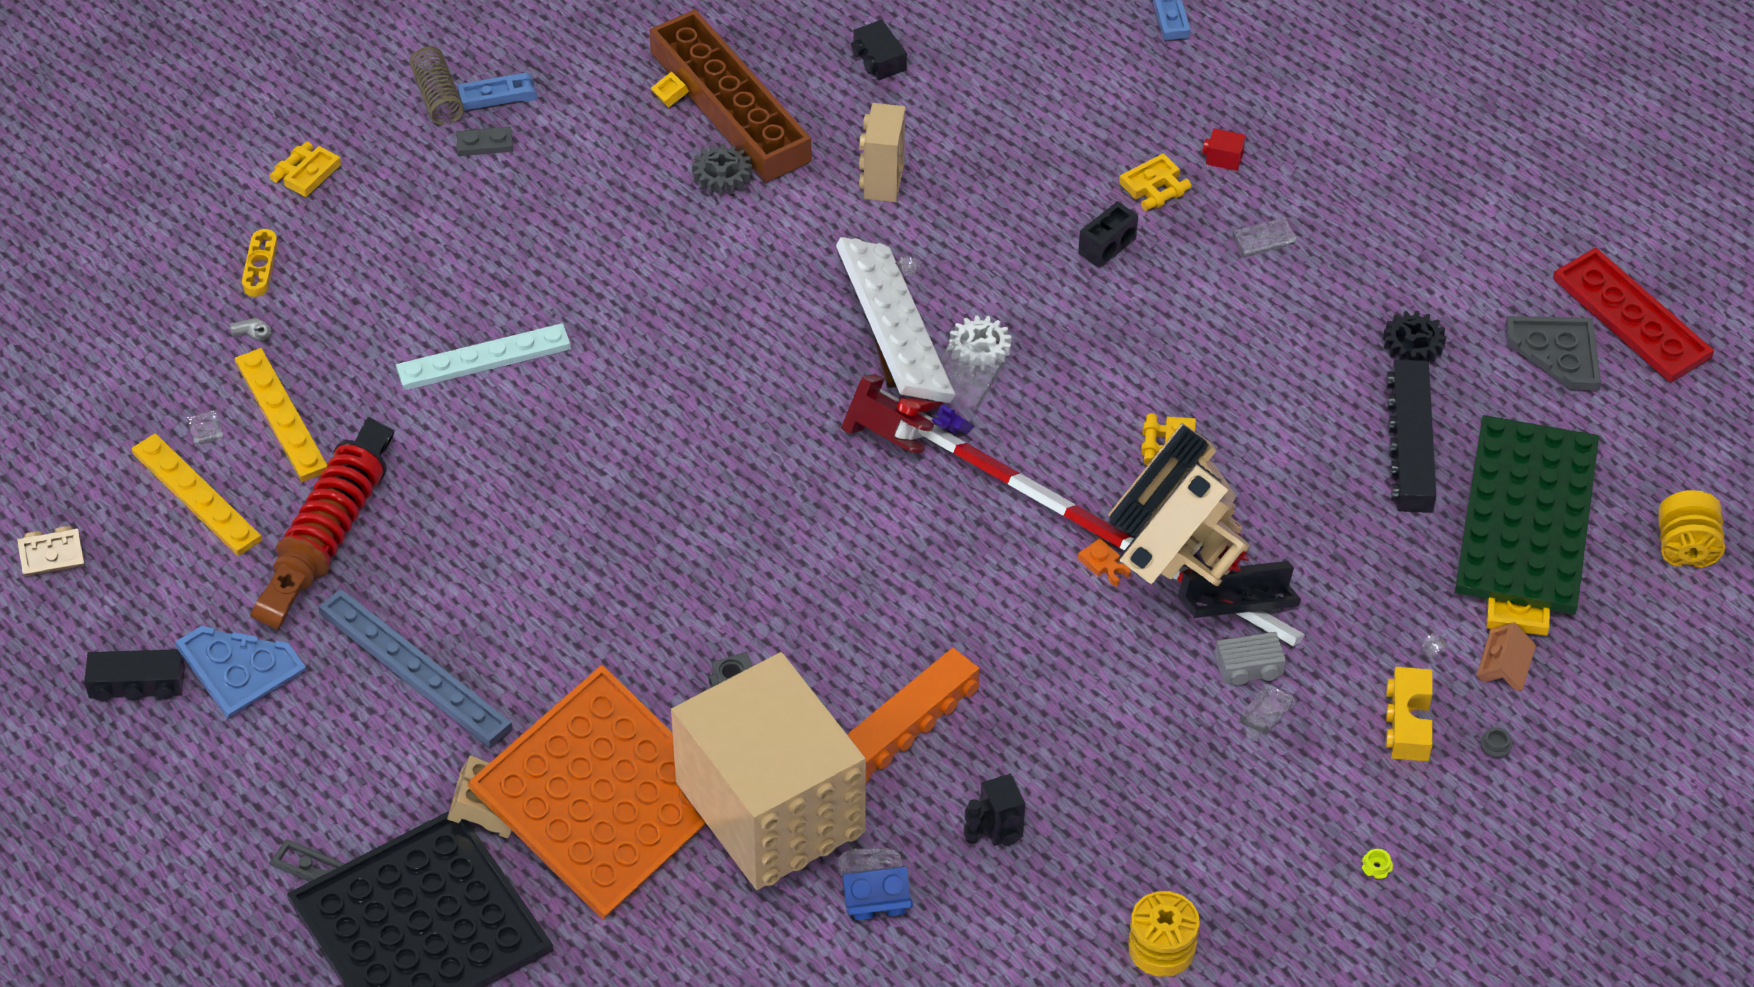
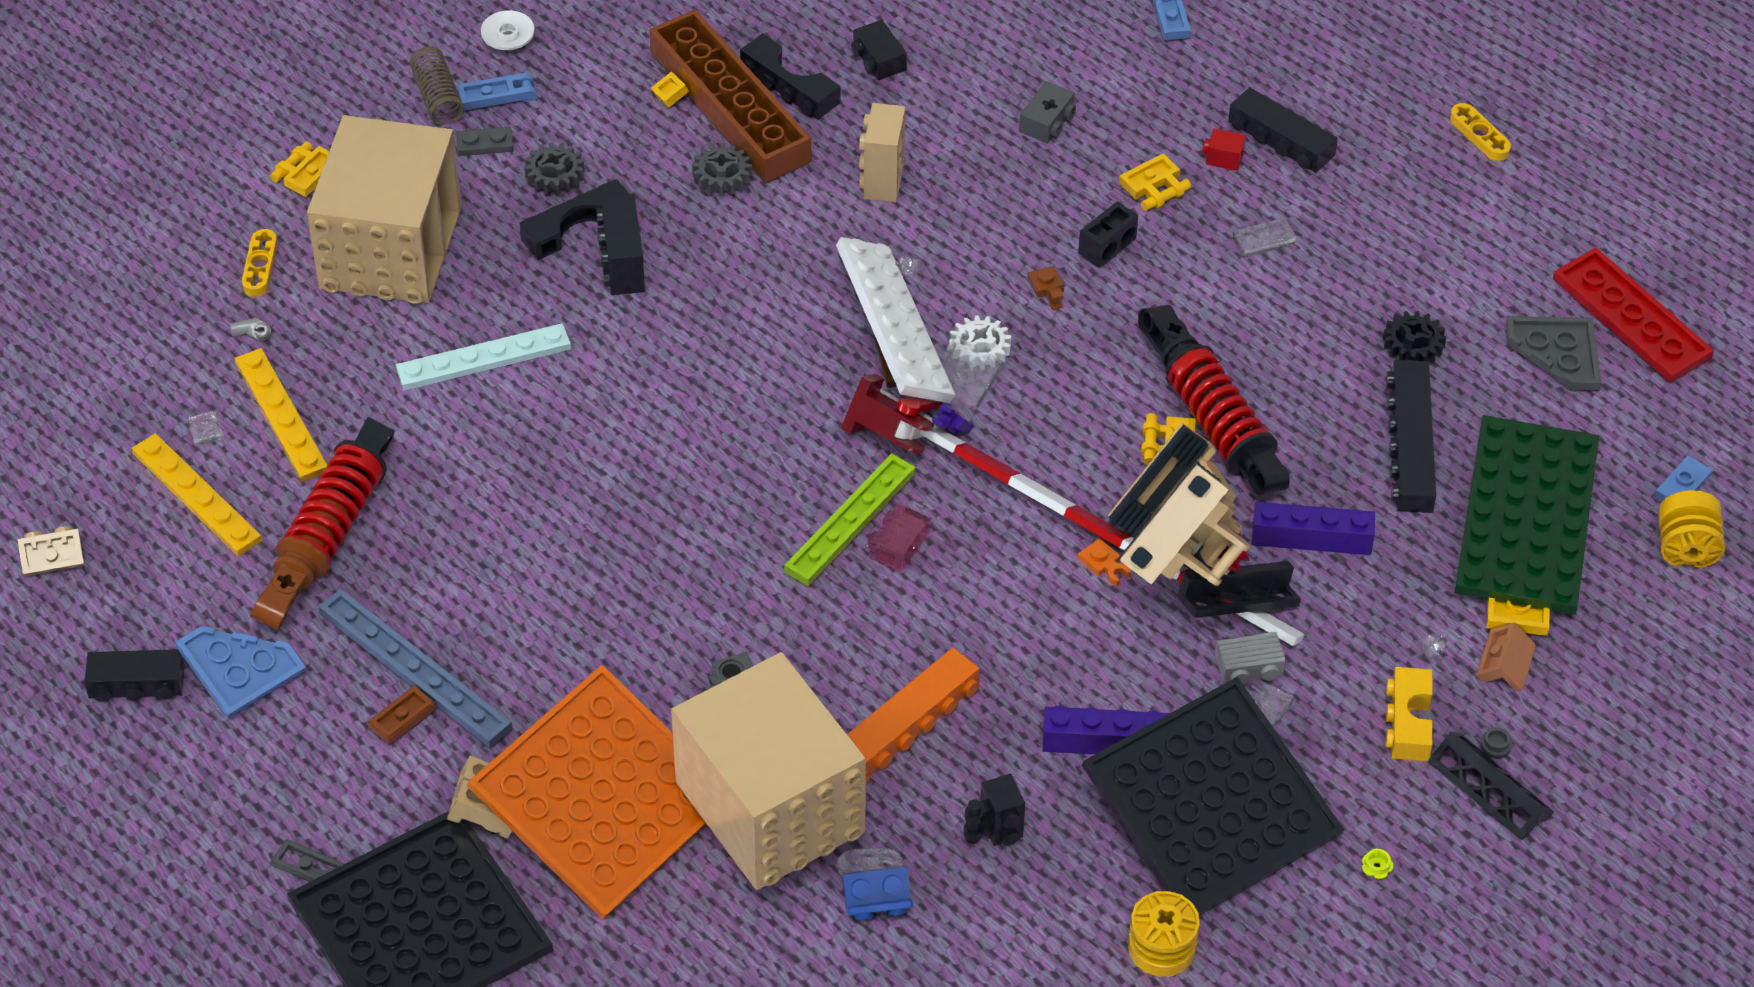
none -> tan container [307,115,462,304]
none -> dark orange plate [367,685,436,745]
none -> white dish [481,11,535,50]
none -> black arch [519,179,629,260]
none -> dark grey gear [524,143,585,195]
none -> black brick [596,194,645,295]
none -> black arch [740,33,841,120]
none -> lime plate [784,453,915,587]
none -> clear pink brick [867,503,931,573]
none -> dark grey brick [1019,81,1076,144]
none -> dark orange plate [1028,266,1064,310]
none -> dark purple brick [1042,706,1170,755]
none -> black plate [1082,677,1345,916]
none -> piece [1138,305,1290,495]
none -> black brick [1228,87,1338,173]
none -> dark purple brick [1251,502,1375,555]
none -> black fence [1428,731,1554,840]
none -> yellow beam [1450,103,1511,161]
none -> medium blue plate [1655,456,1713,500]

